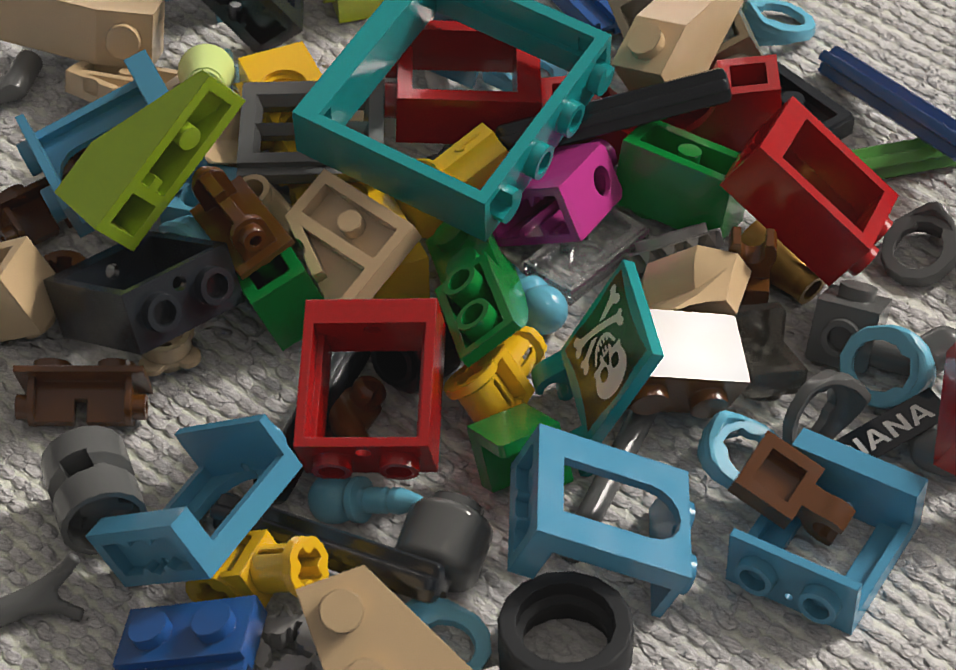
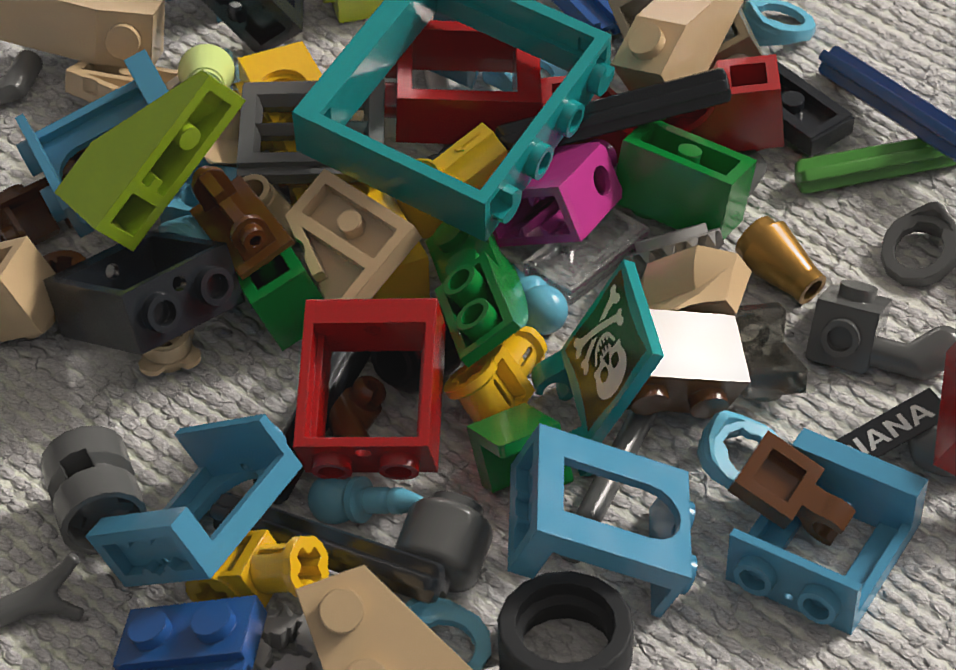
reddish brown hinge [13,358,153,427] -> none
red window [720,96,899,287] -> none
reddish brown plate [728,226,777,337] -> none
dark grey piece [782,369,872,446] -> none
medium azure piece [839,324,936,409] -> none

